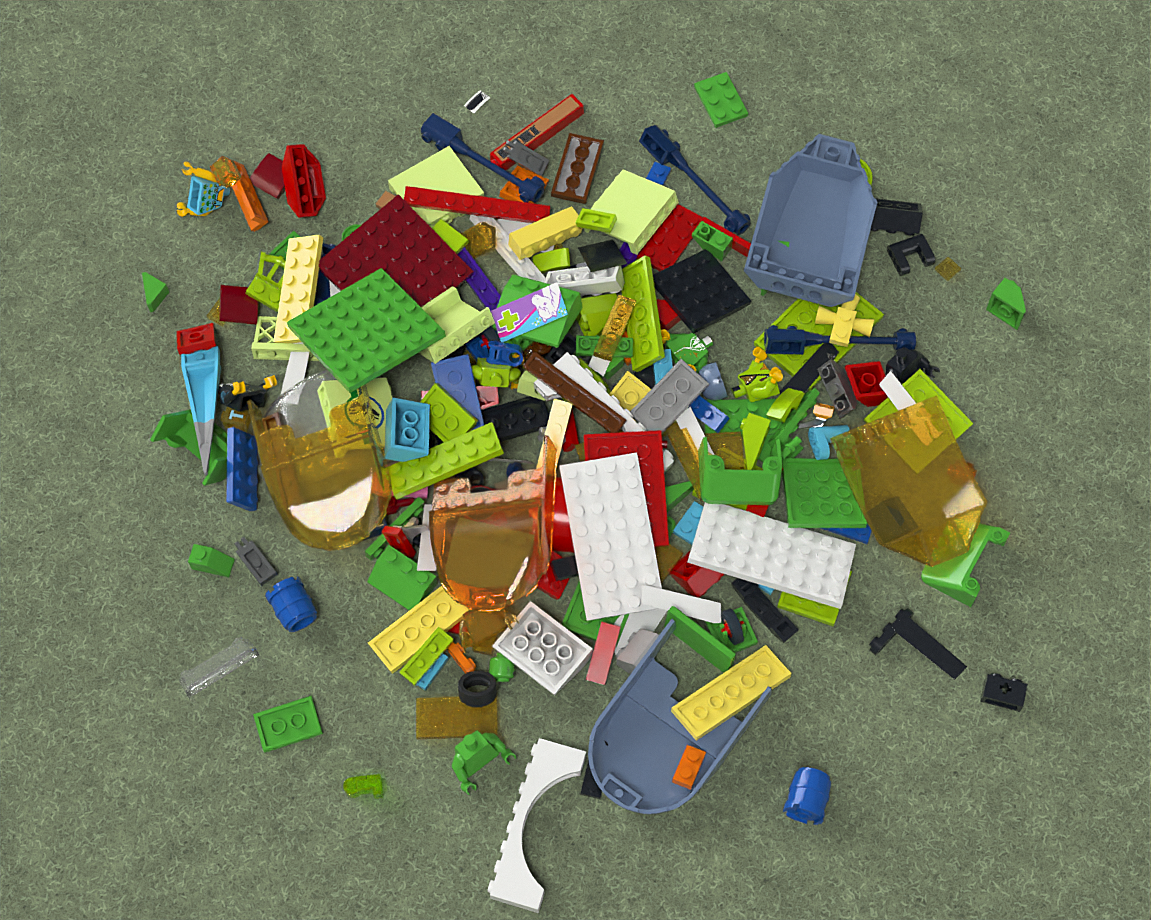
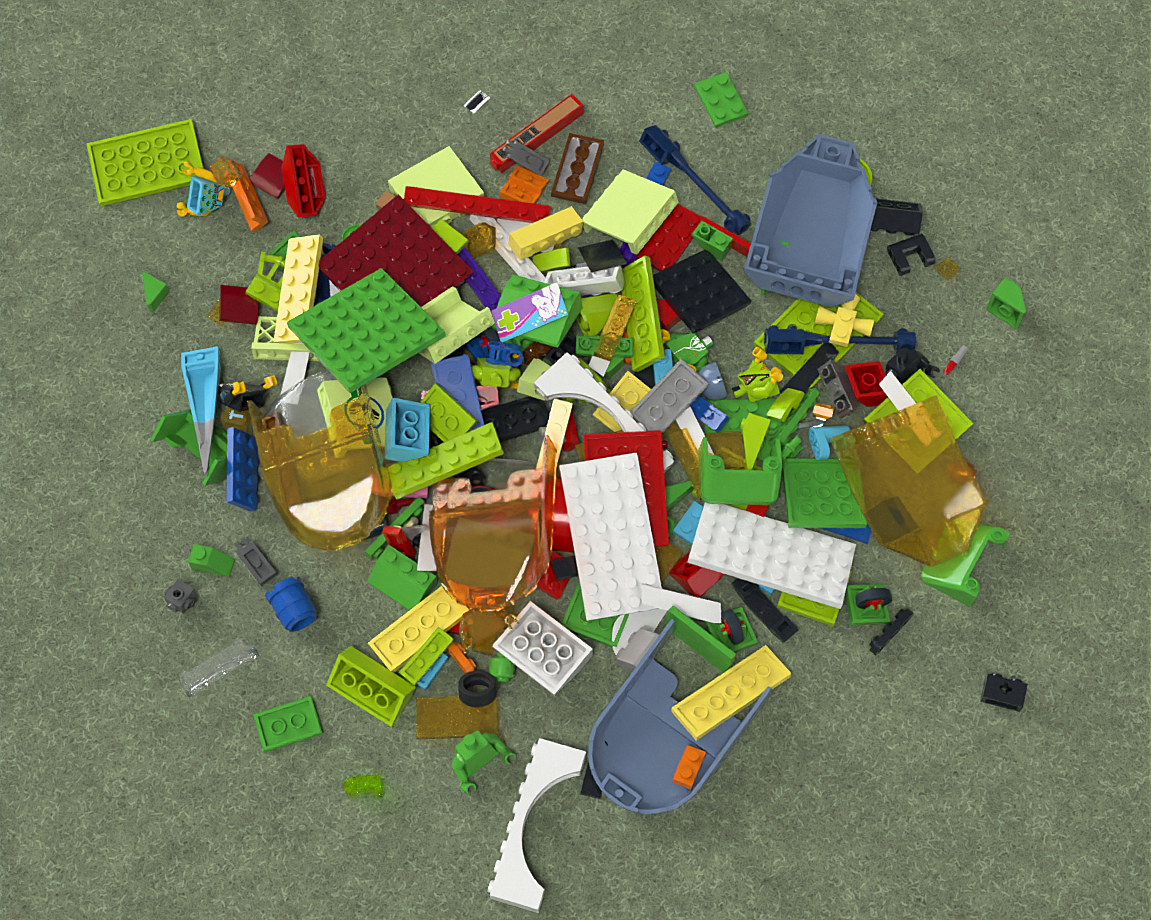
red plate [177,323,216,355] -> none
dark blue bar [421,113,545,203] -> none
dark blue plate [506,462,523,478] -> none
reddish brown tile [523,352,627,433] -> none
lime plate [576,208,617,233] -> none
tile [586,622,621,685] -> none
blue piece [783,767,831,825] -> none
black sticker [892,616,967,680] -> none
none -> lime plate [86,119,204,207]
none -> dark grey brick [164,579,197,614]
none -> lime slope [326,646,416,727]
none -> bright green plate [845,584,892,625]
none -> light grey piece [943,345,968,375]

